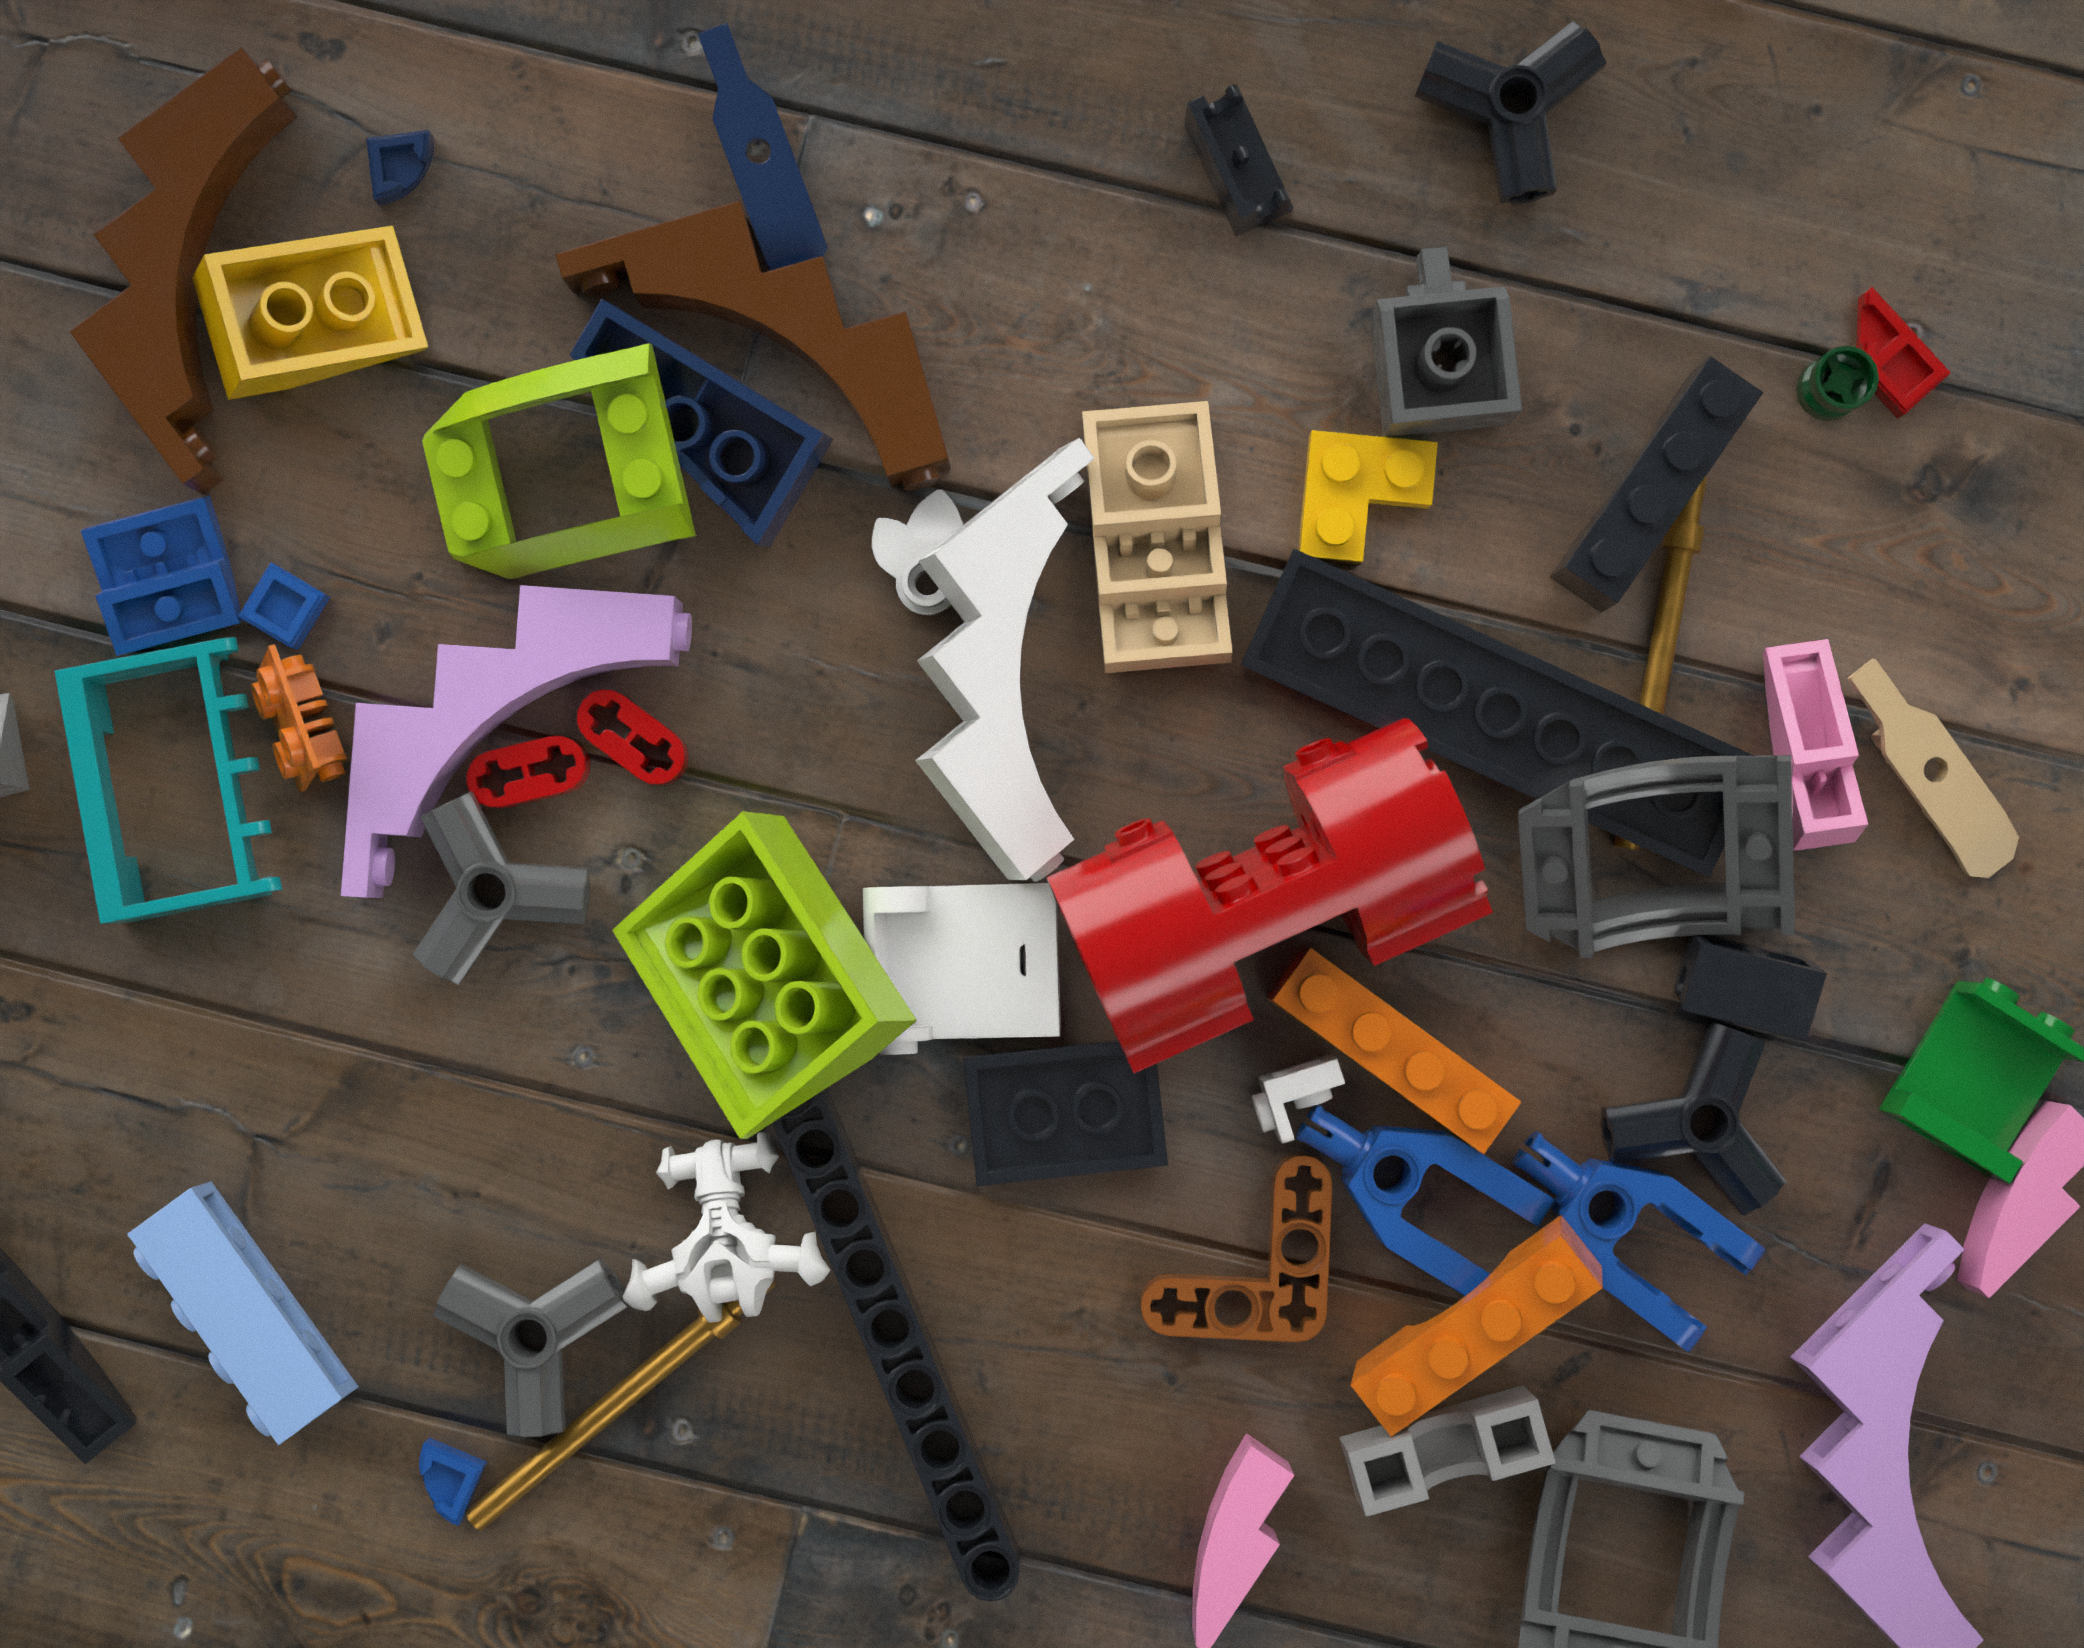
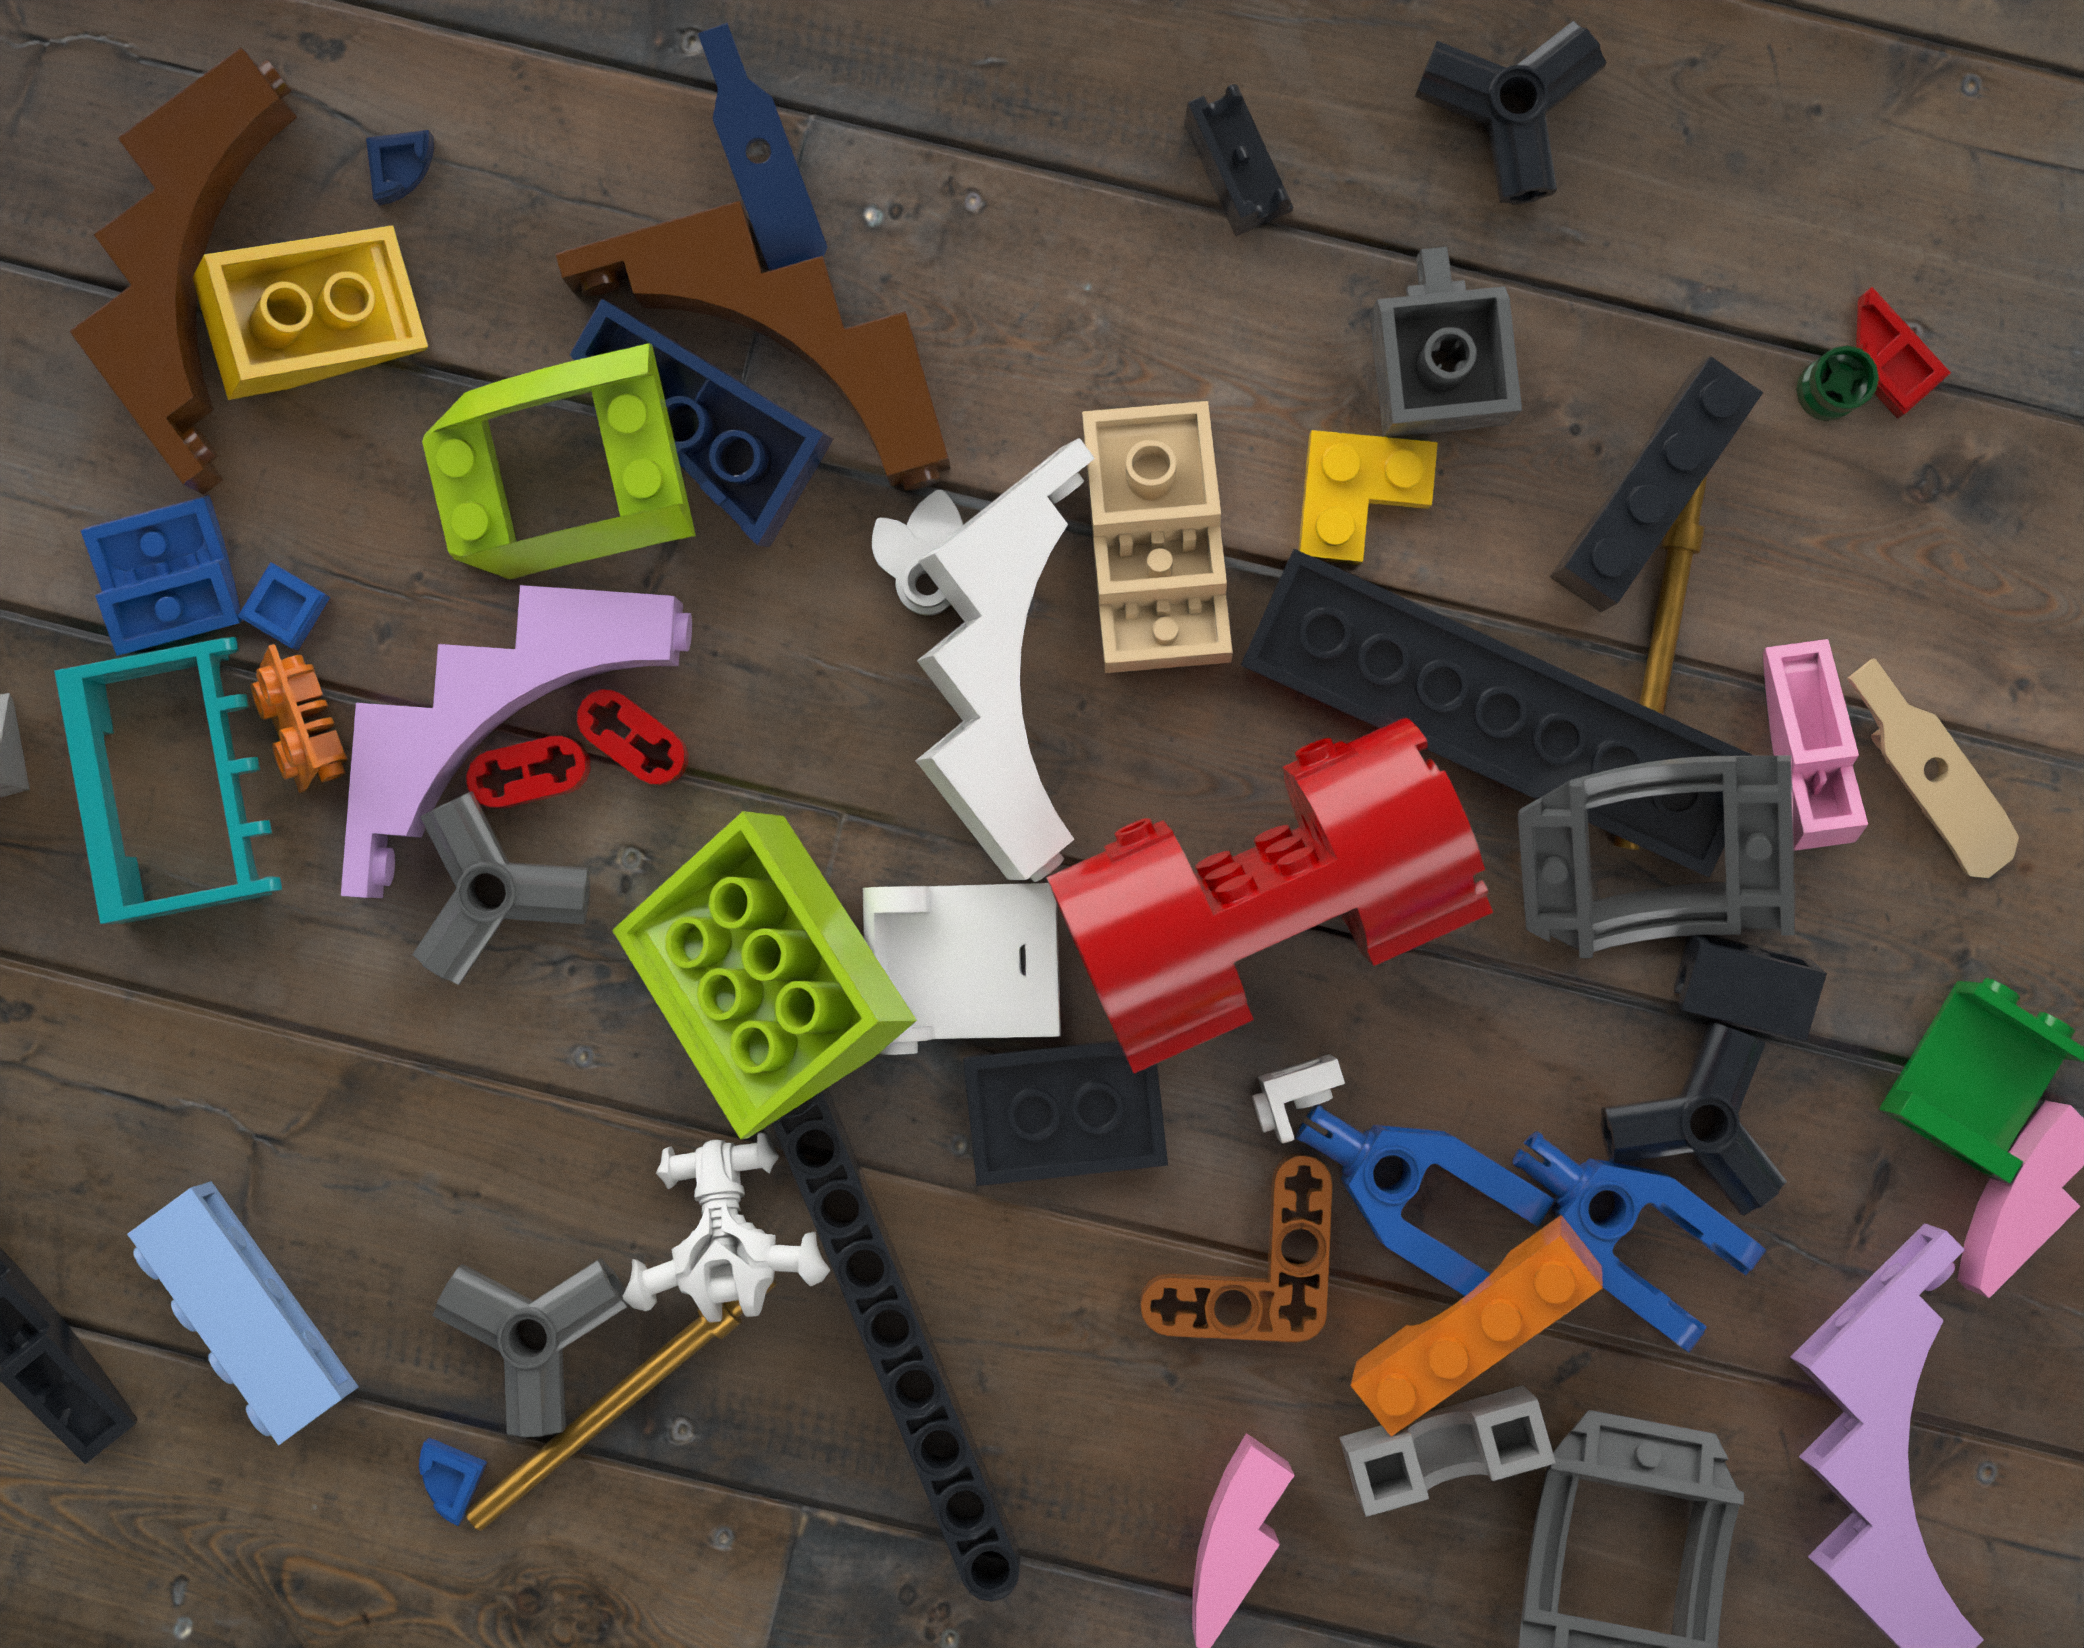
orange arch [1266,947,1521,1155] -> none

